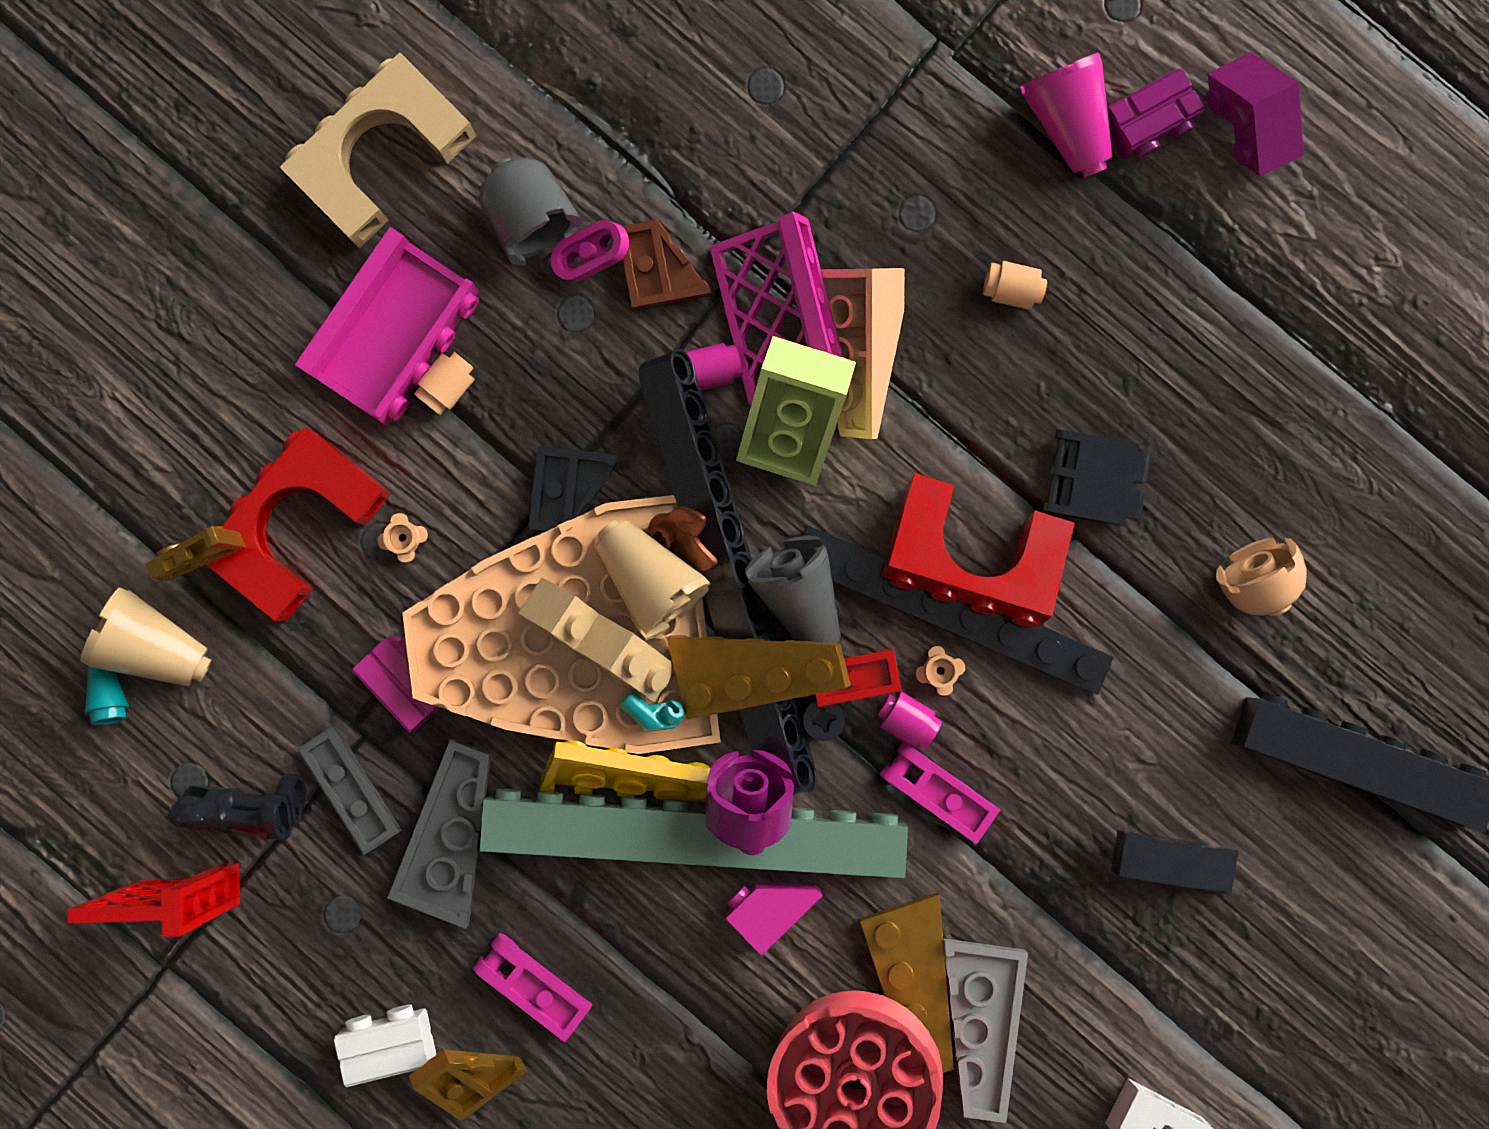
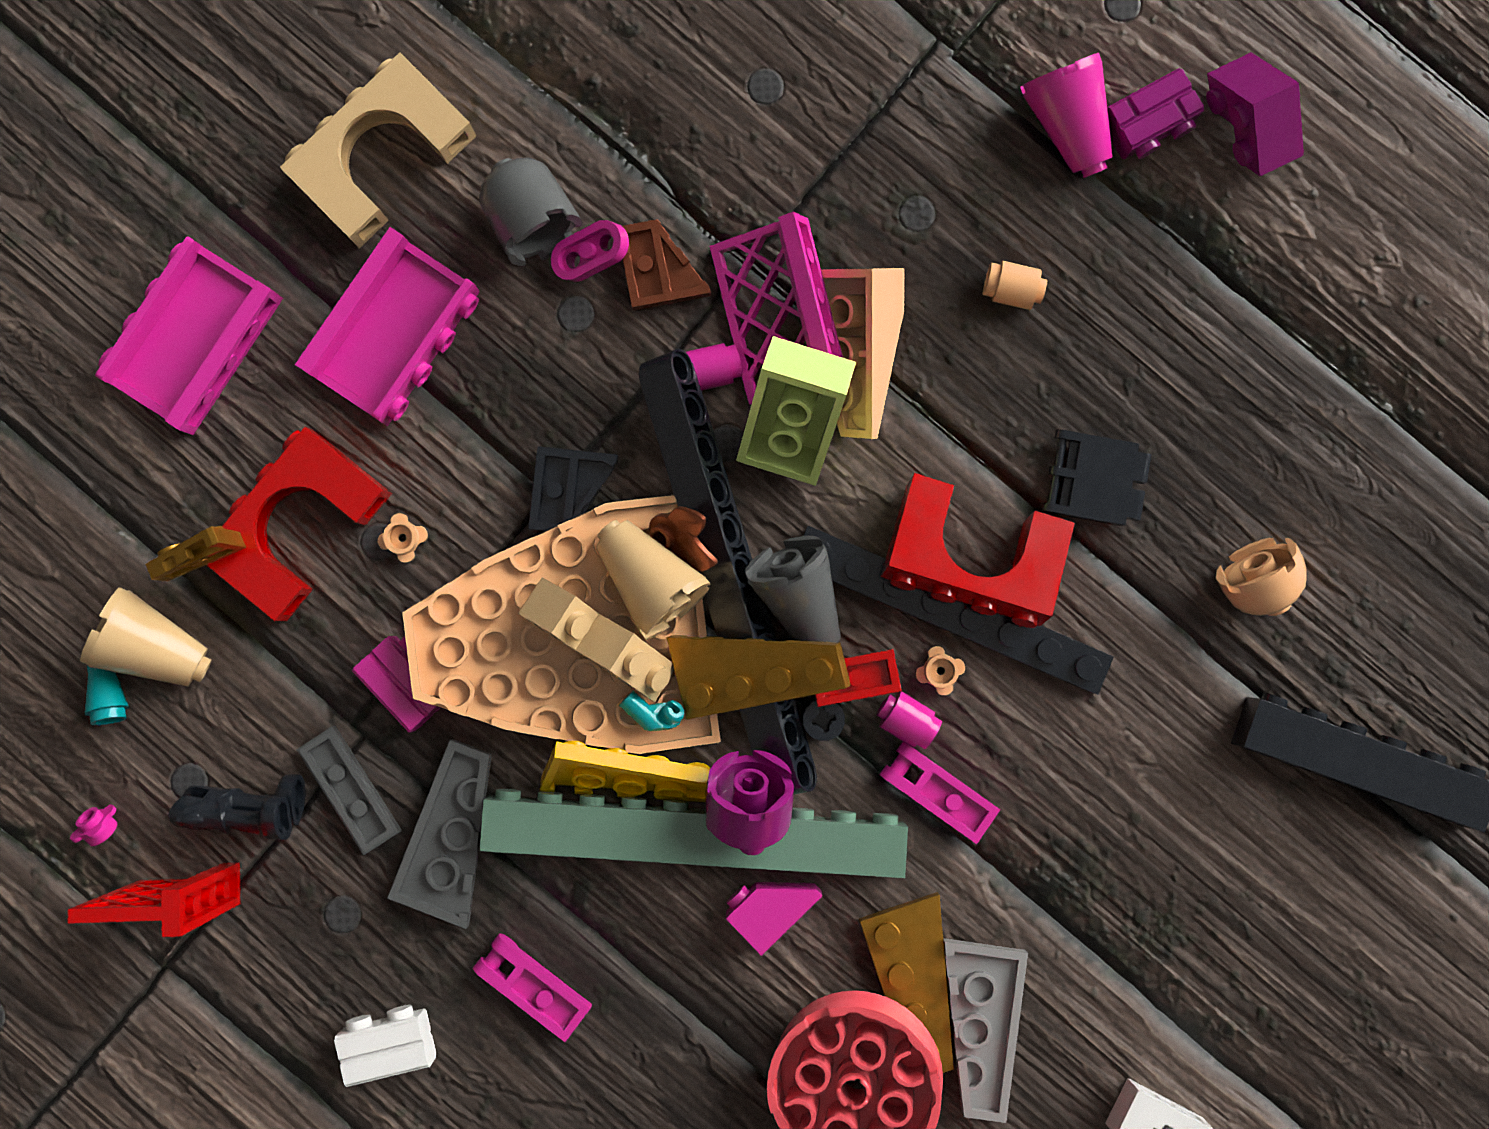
pearl gold wing [409,1049,527,1122] -> none
light nougat brick [414,352,475,415] -> none
black slope [1111,830,1238,892] -> none
none -> dark pink plate [70,804,117,846]
none -> dark pink panel [95,236,283,435]

